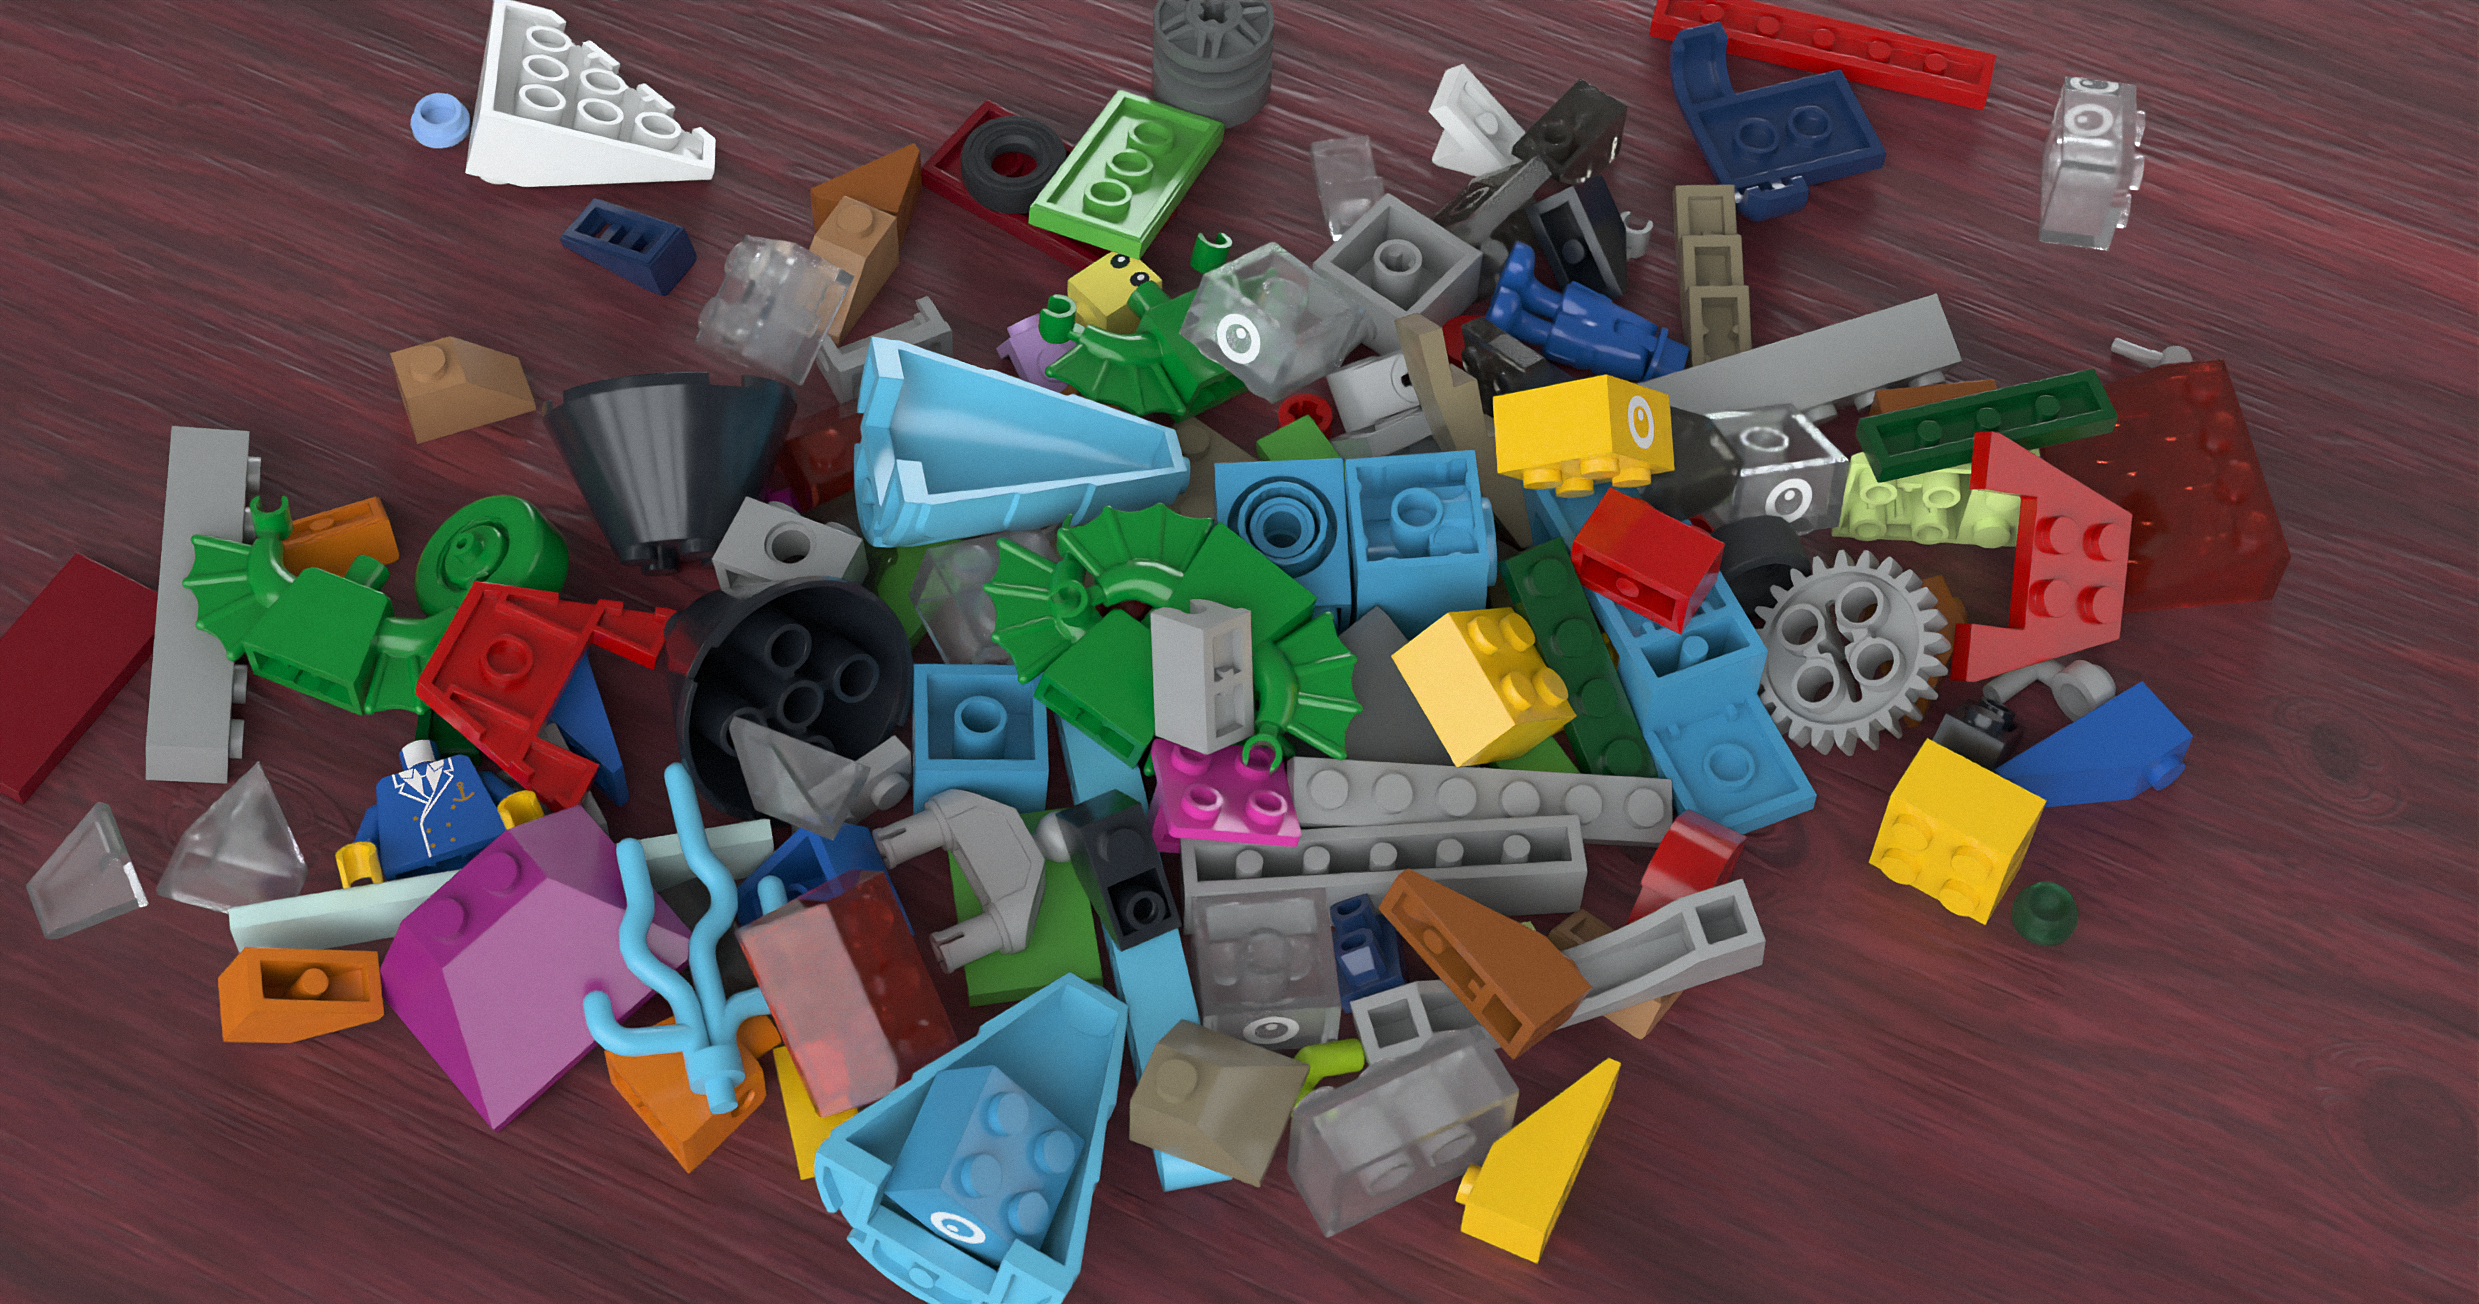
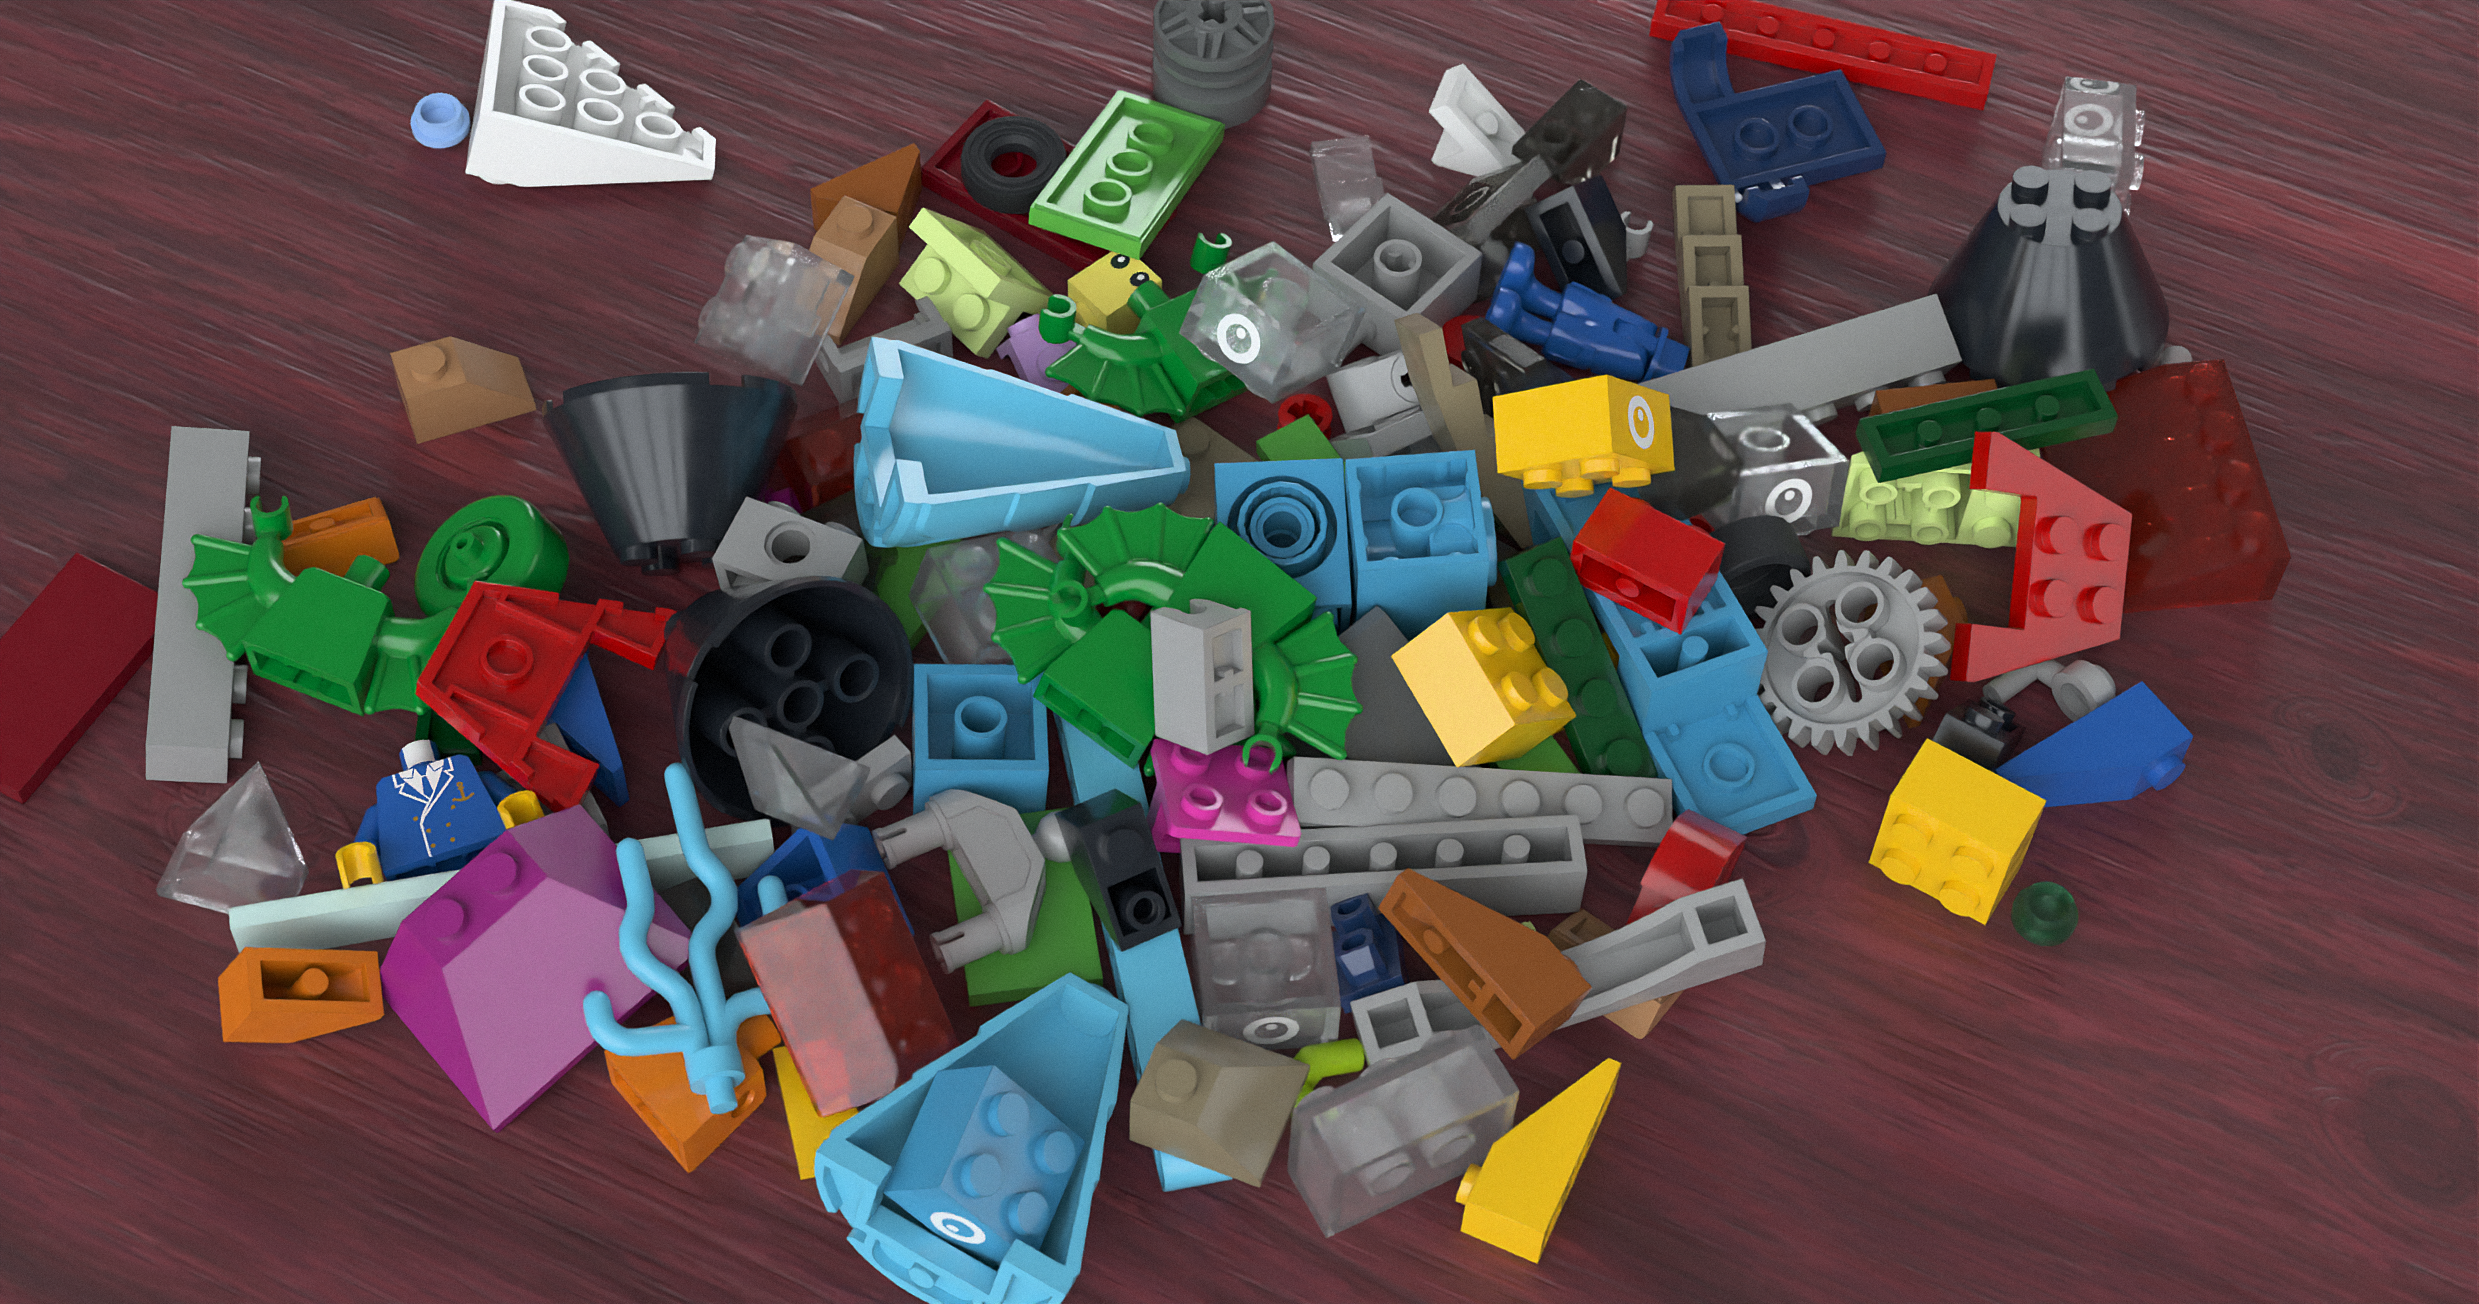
clear slope [26,802,149,940] -> none
dark blue slope [560,198,697,296] -> none
none -> yellowish green bracket [899,208,1054,359]
none -> black cone [1928,166,2169,392]

